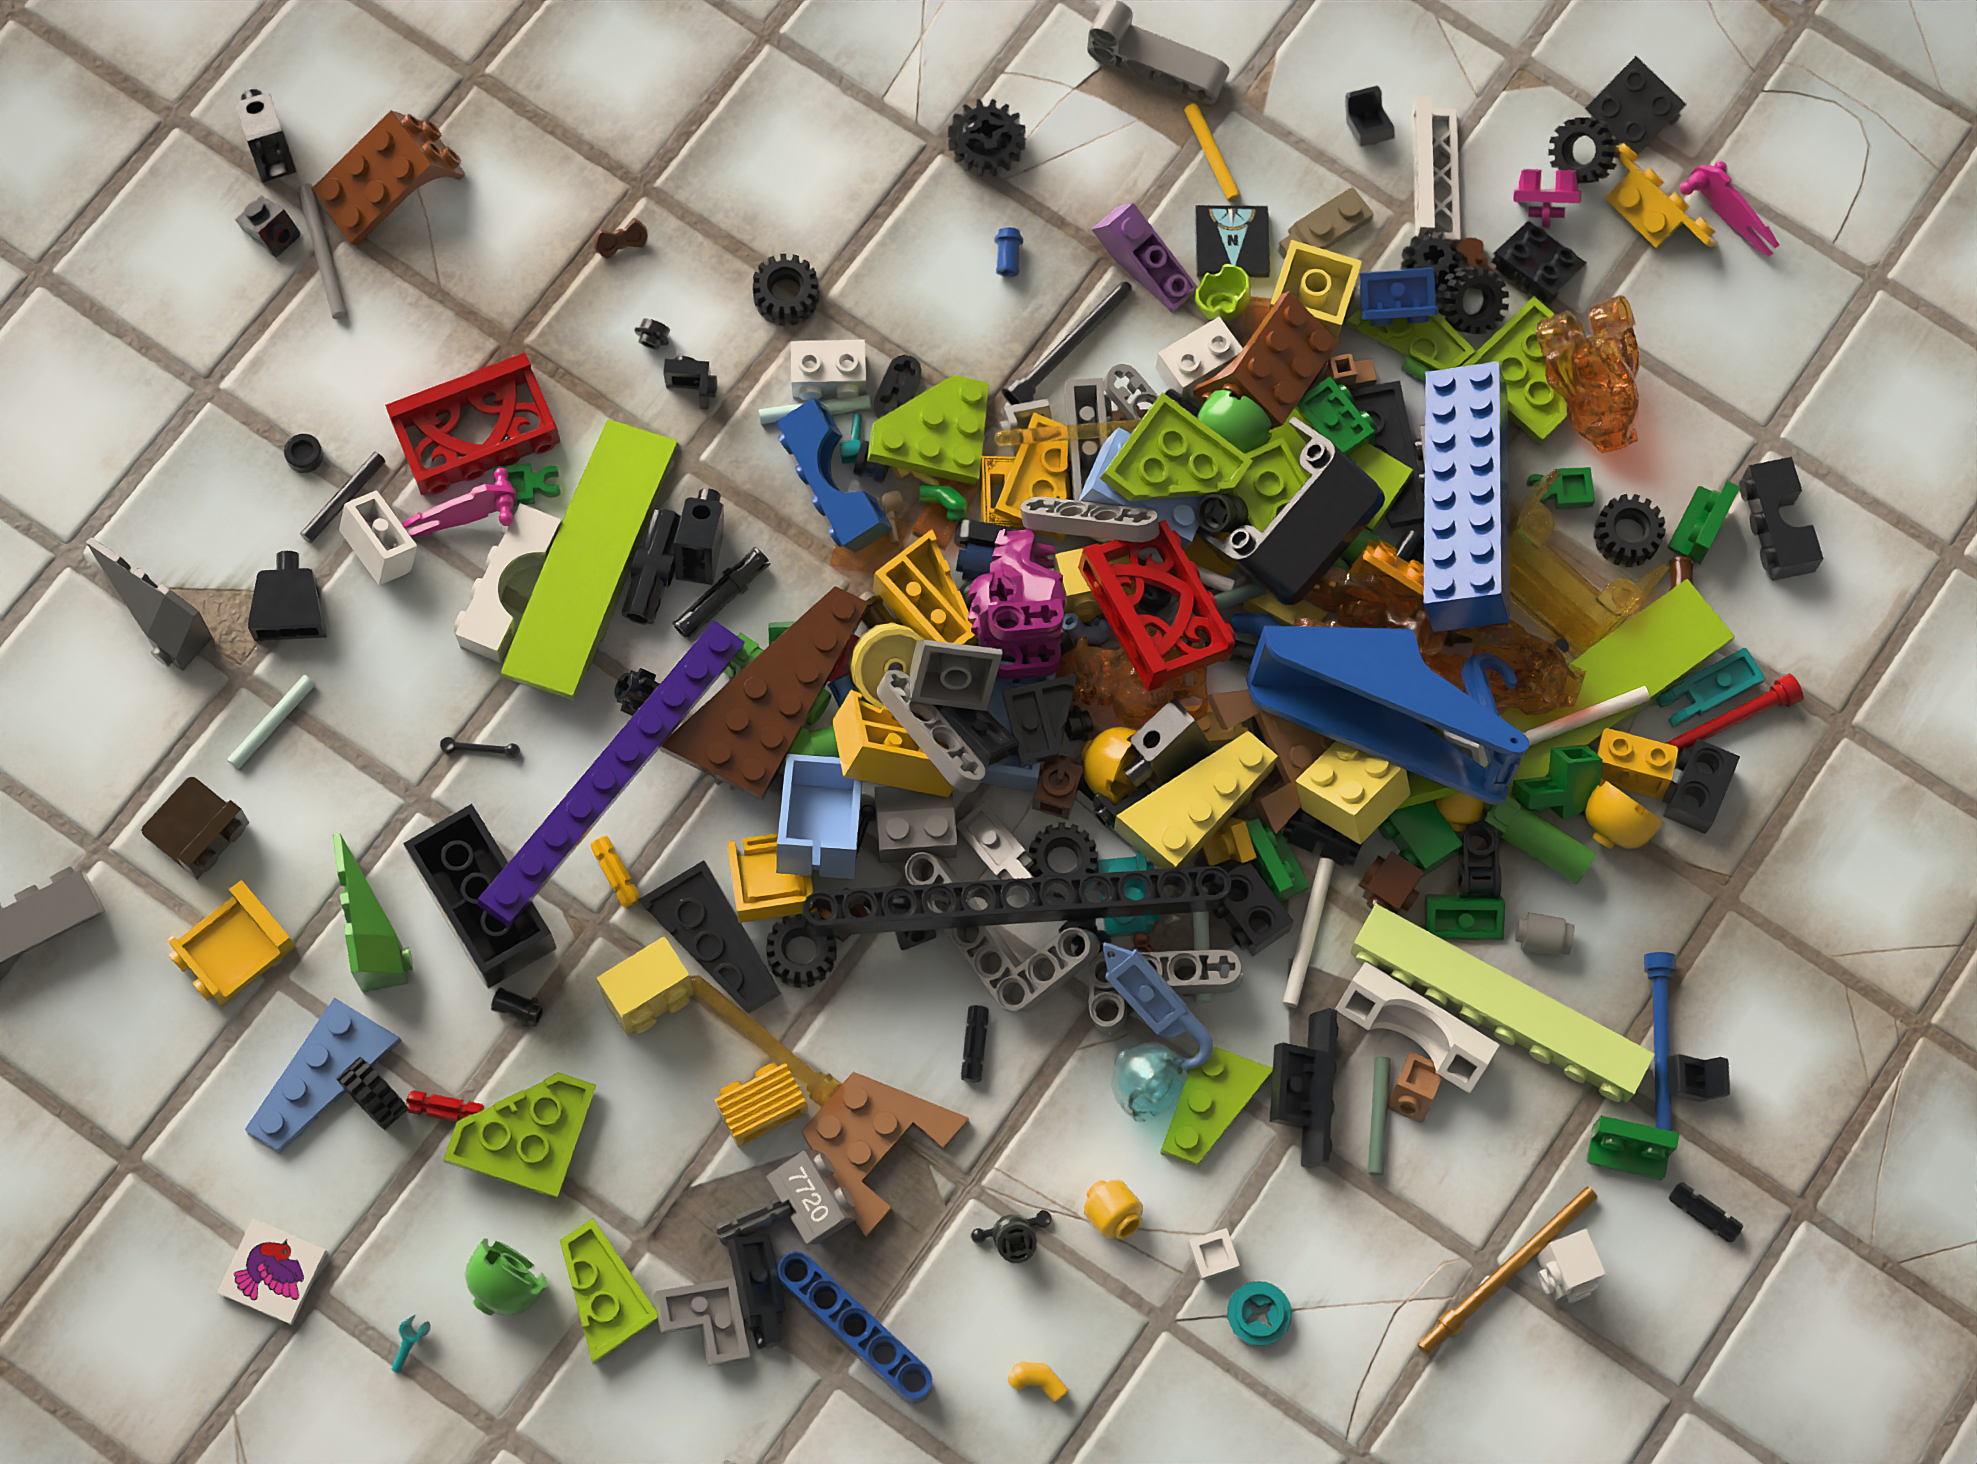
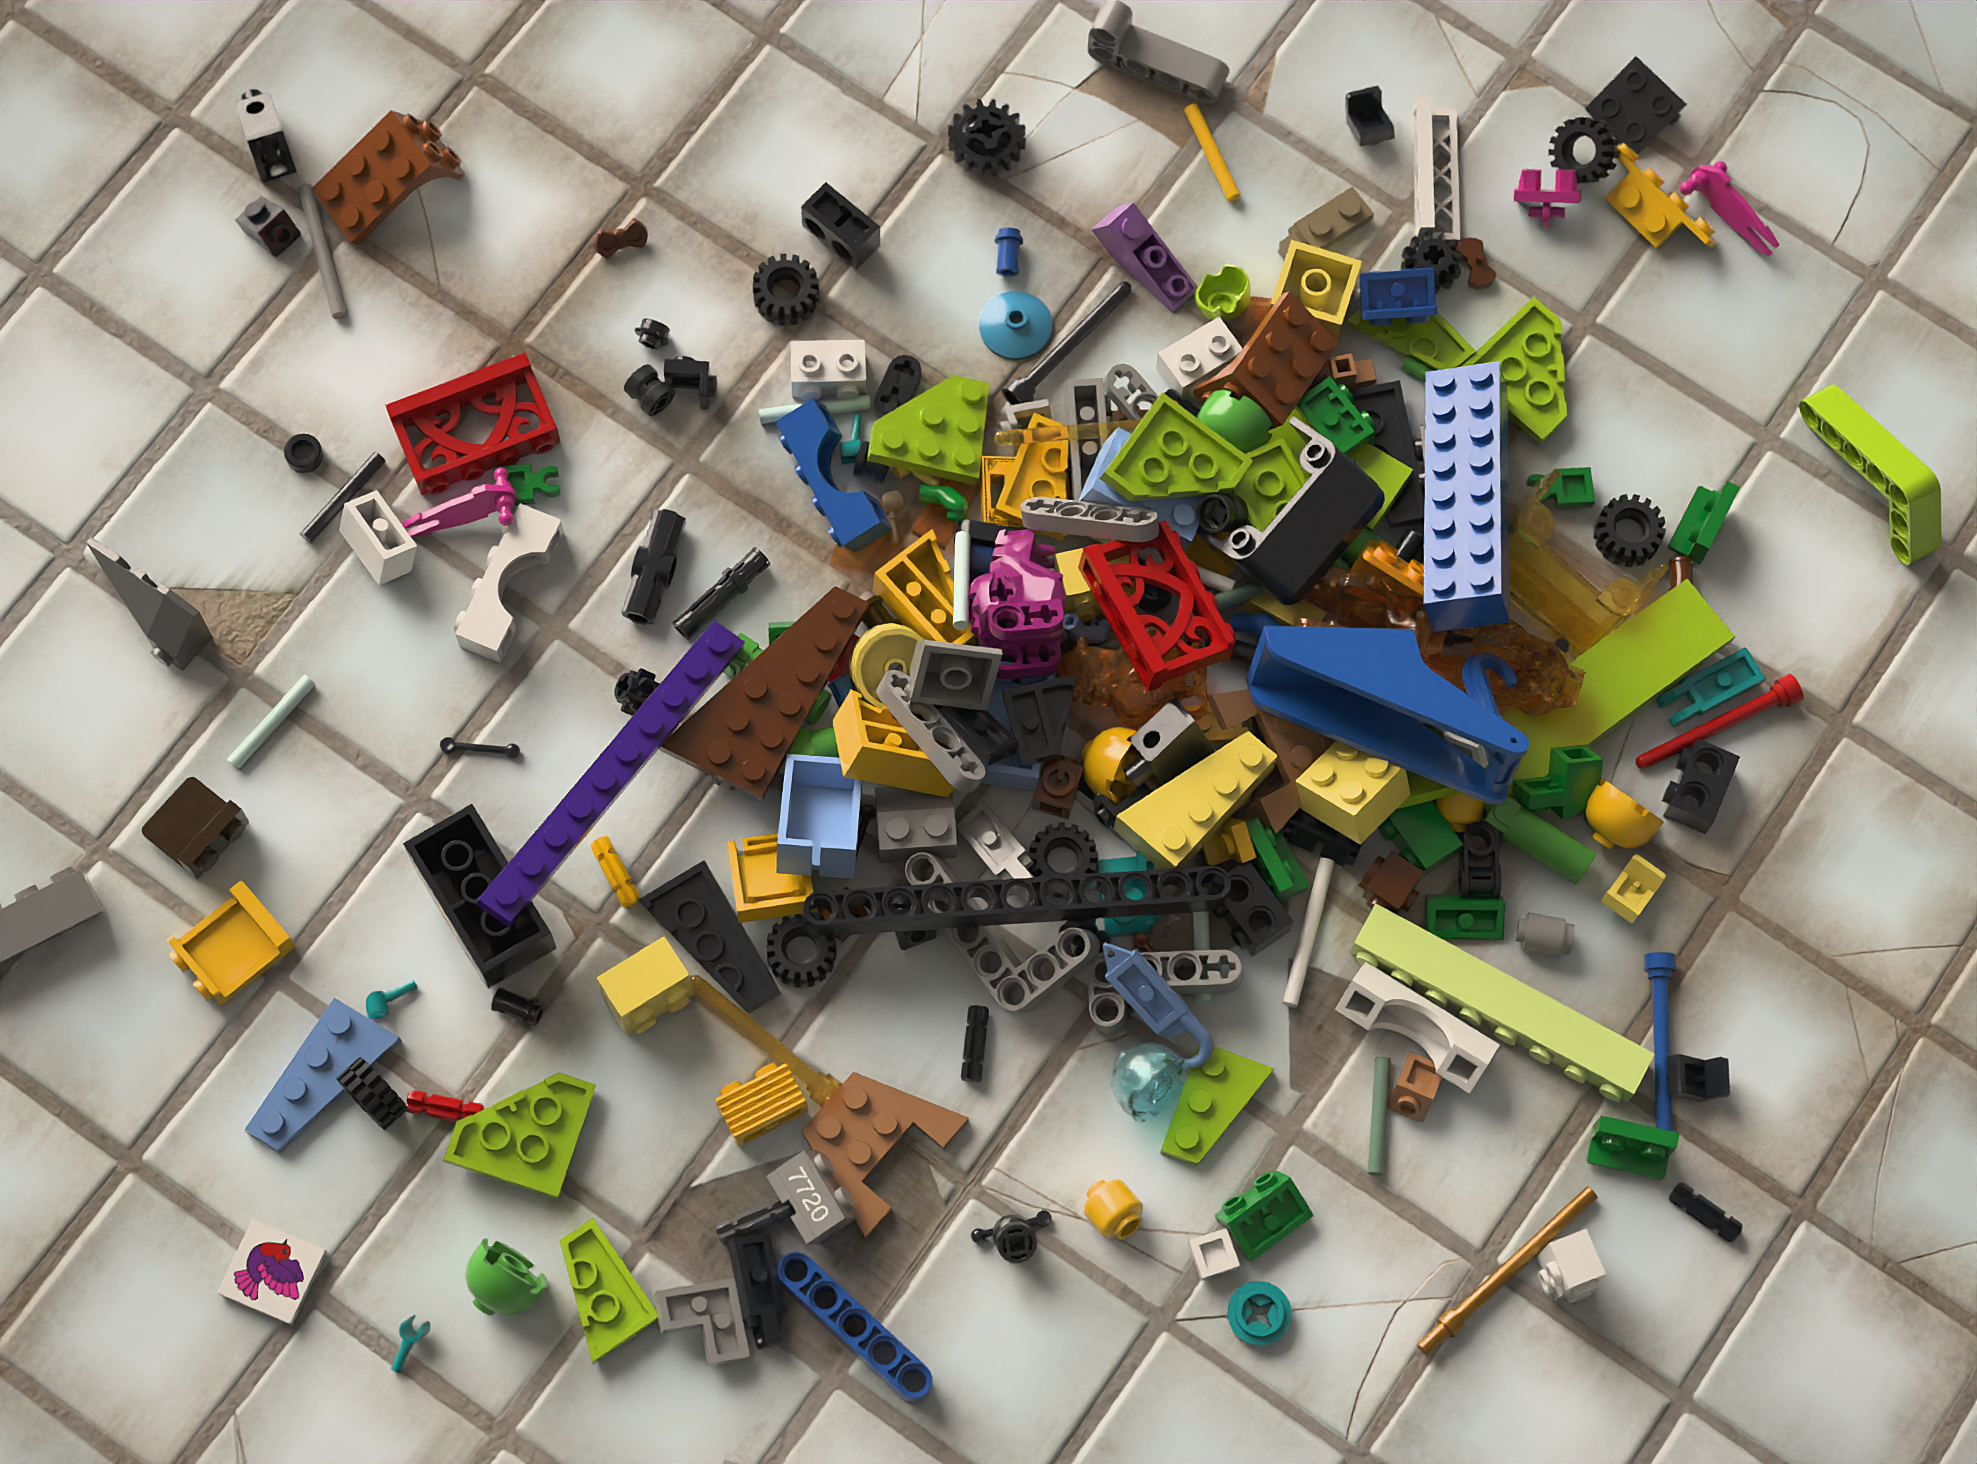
black torso [248,551,327,641] -> none
bright green wedge [333,833,413,993] -> none
lime slope [500,419,678,700] -> none
black torso [674,488,724,585] -> none
yellow arm [1008,1361,1069,1403] -> none
black plate [1065,705,1093,742] -> none
black tile [1195,205,1270,277] -> none
black bracket [1270,1008,1339,1168] -> none
black tyre [1436,266,1509,334] -> none
black hinge [1491,220,1587,305] -> none
white bar [1523,686,1650,746] -> none
clear orange animal [1536,295,1640,454] -> none
yellow bracket [1596,728,1678,800] -> none
black arch [1739,457,1824,581] -> none
none -> teal hand [365,980,417,1019]
none -> pearl dark grey wheel [623,364,676,417]
none -> black brick [801,182,881,270]
none -> light aqua bar [953,531,970,630]
none -> dark azure dish [979,291,1052,360]
none -> green bracket [1215,1171,1314,1262]
none -> light yellow bracket [1600,854,1666,924]
none -> lime beam [1799,384,1942,565]

